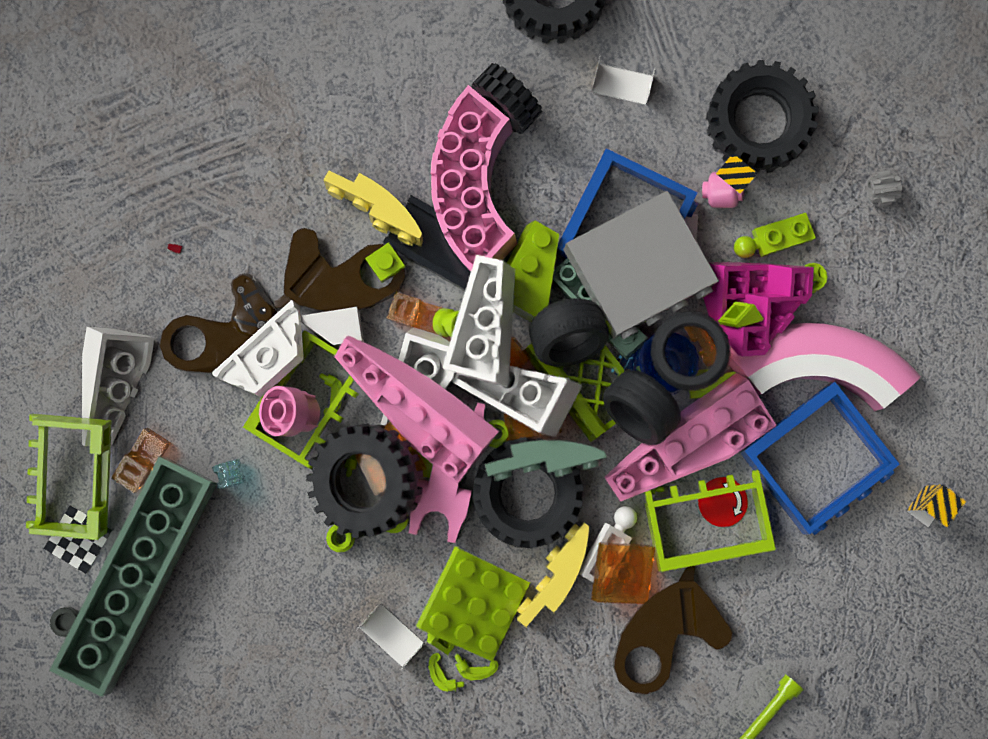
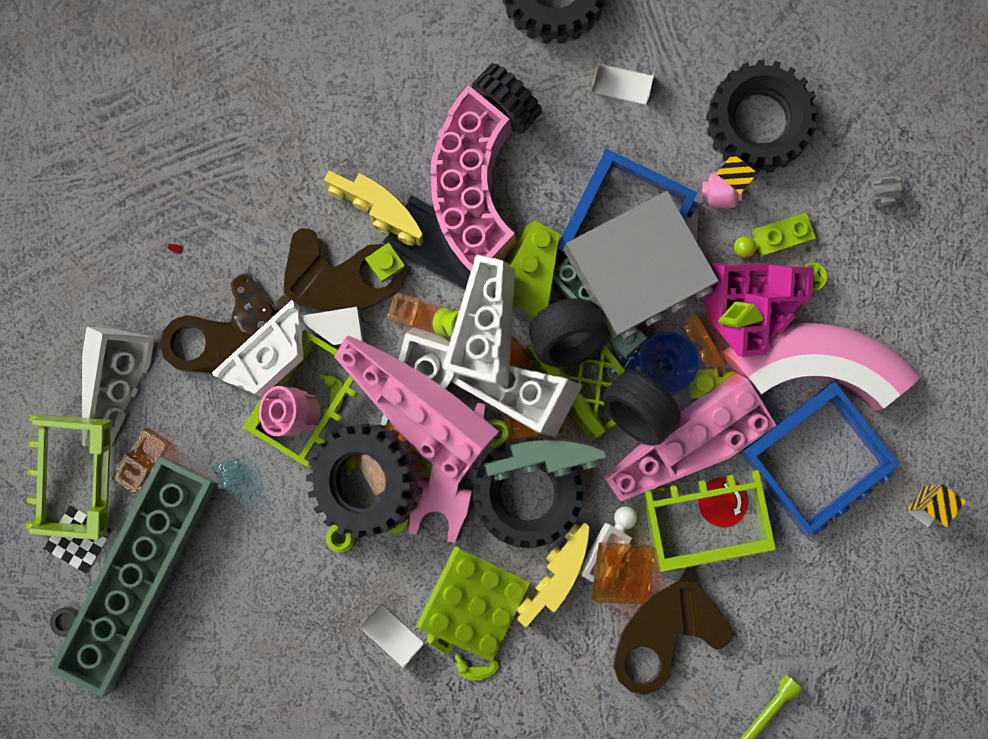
lime piece [428,653,465,692] -> none
black tyre [651,312,730,391] -> none

